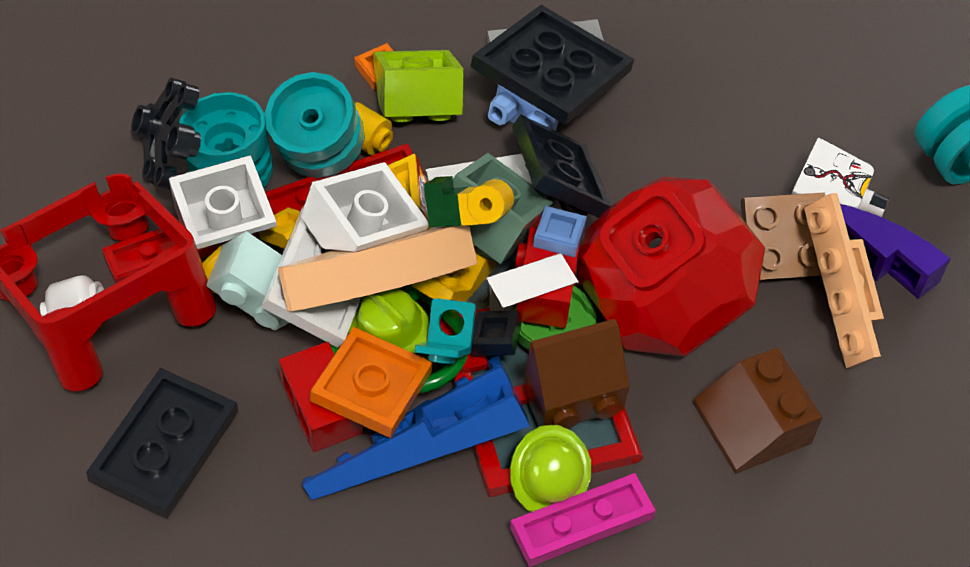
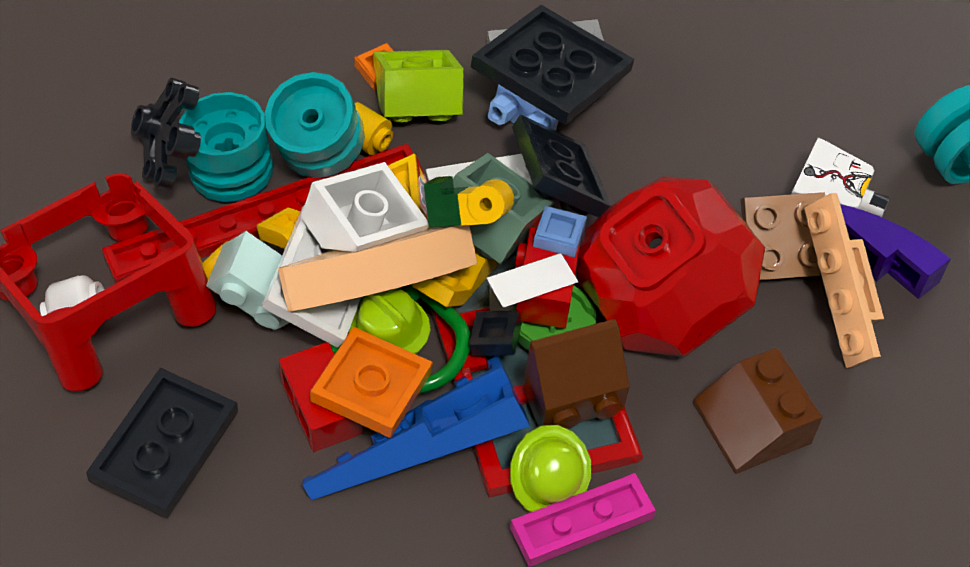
white slope [169,155,277,249] -> none
teal bracket [415,298,476,364] -> none

